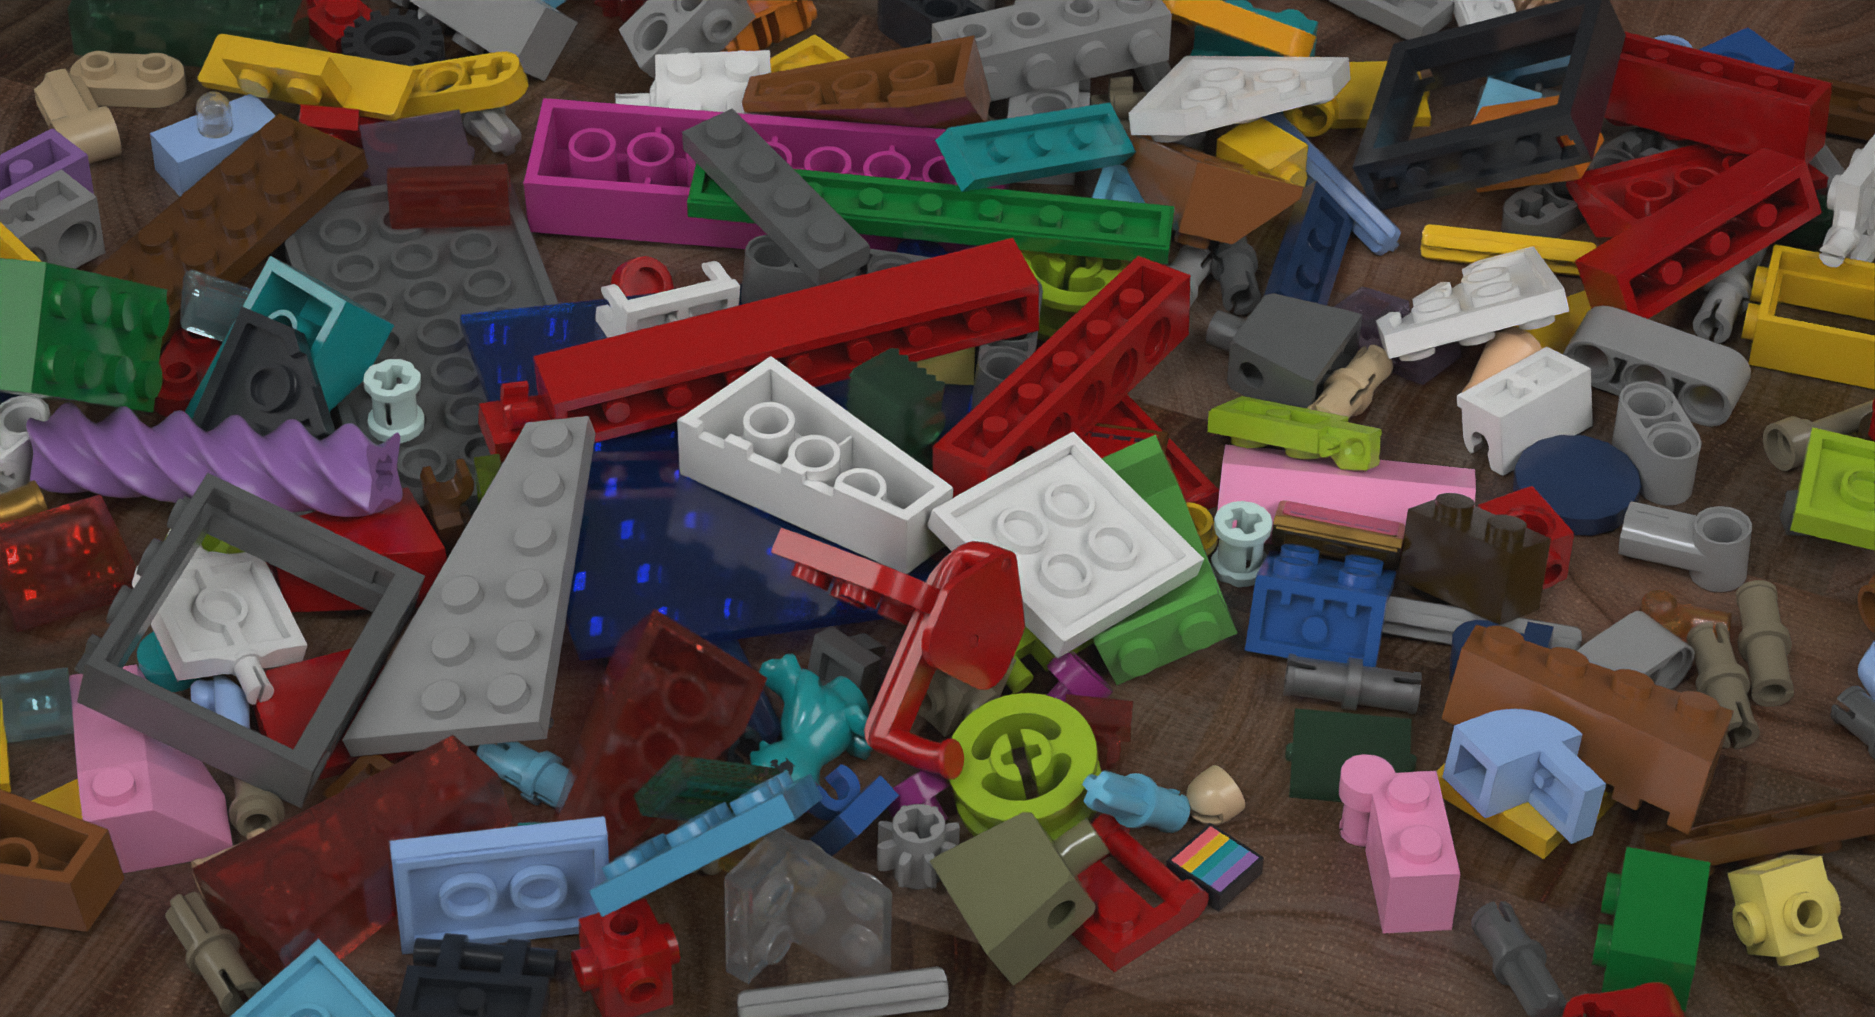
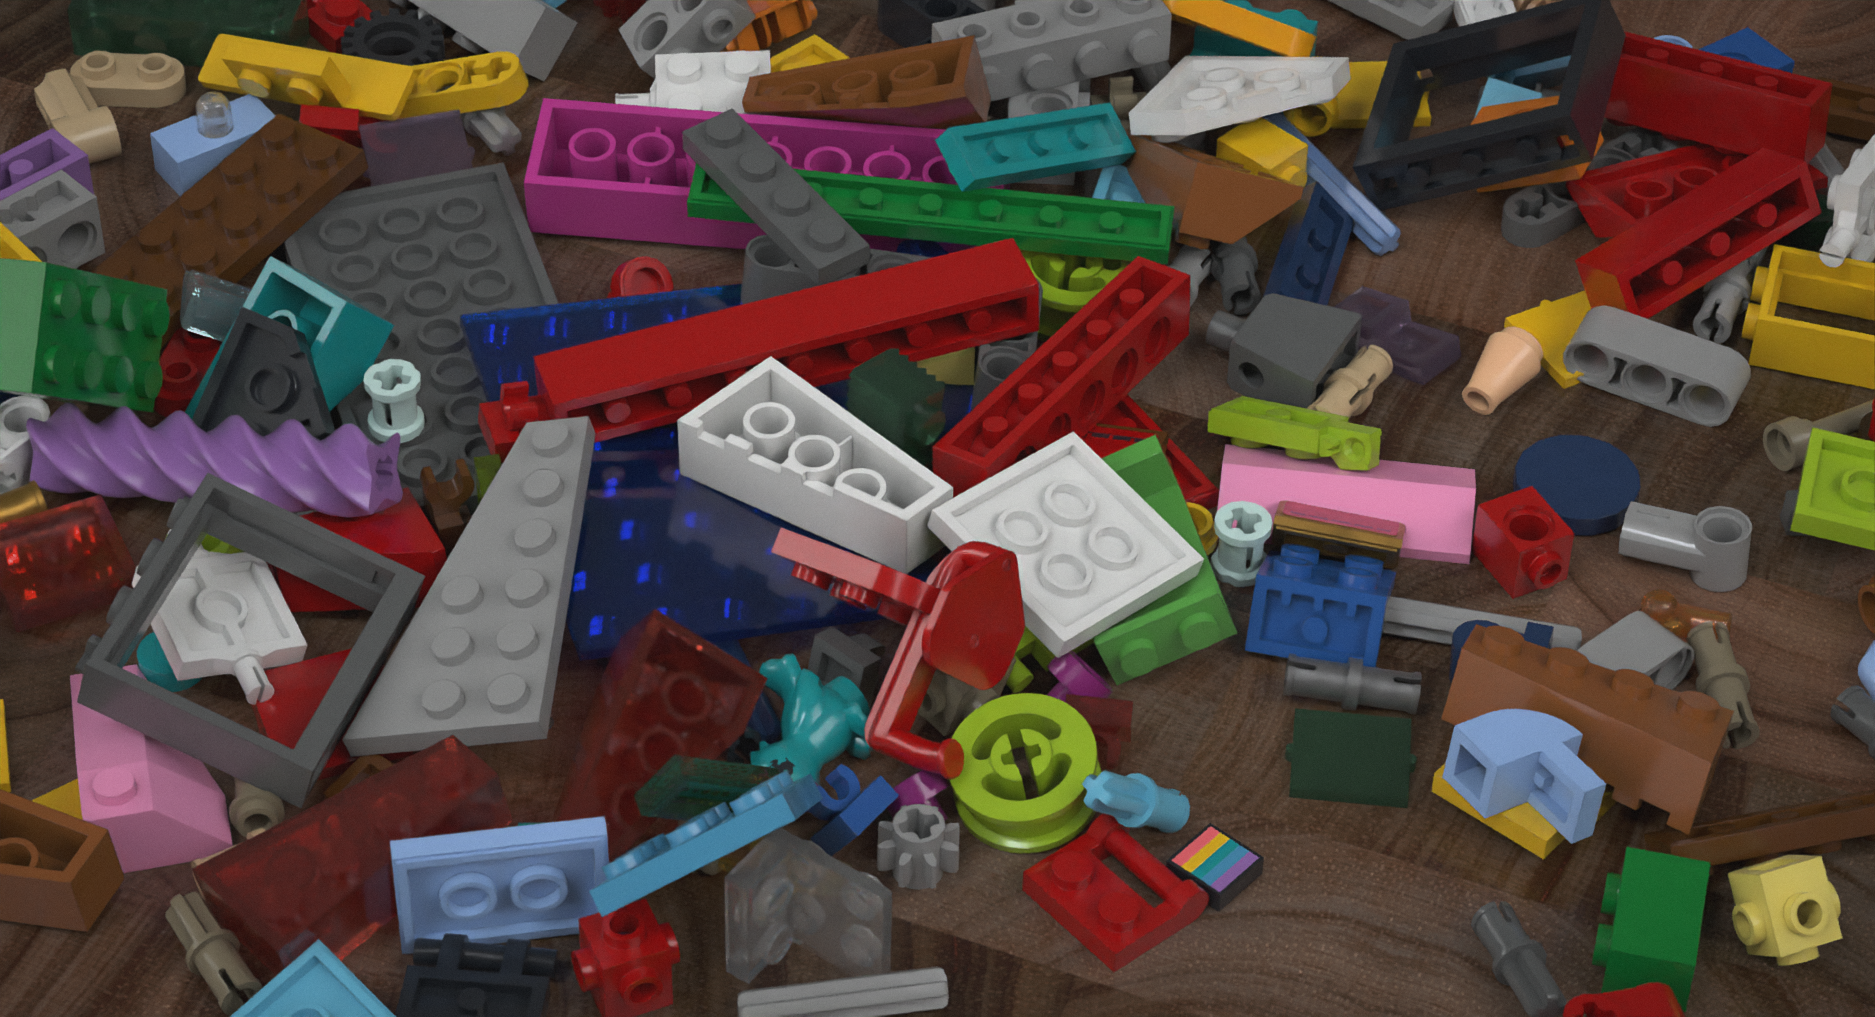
clear light blue plate [0,667,74,743] -> none
light blue arm [191,675,250,729] -> none
clear red panel [387,164,511,229] -> none
medium azure pin [475,742,609,820] -> none
white hinge [596,261,740,338] -> none
olive torso [929,812,1110,986] -> none
tan hinge [1186,765,1245,825] -> none
bright pink hinge [1339,754,1460,933] -> none
white plate [1376,246,1569,361] -> none
dark brown brick [1397,493,1551,625] -> none
yellow axle [1420,224,1596,276] -> none
white hinge [1457,347,1593,476] -> none
light grey beam [1612,381,1702,506] -> none
dark tan pin [1736,580,1794,707] -> none

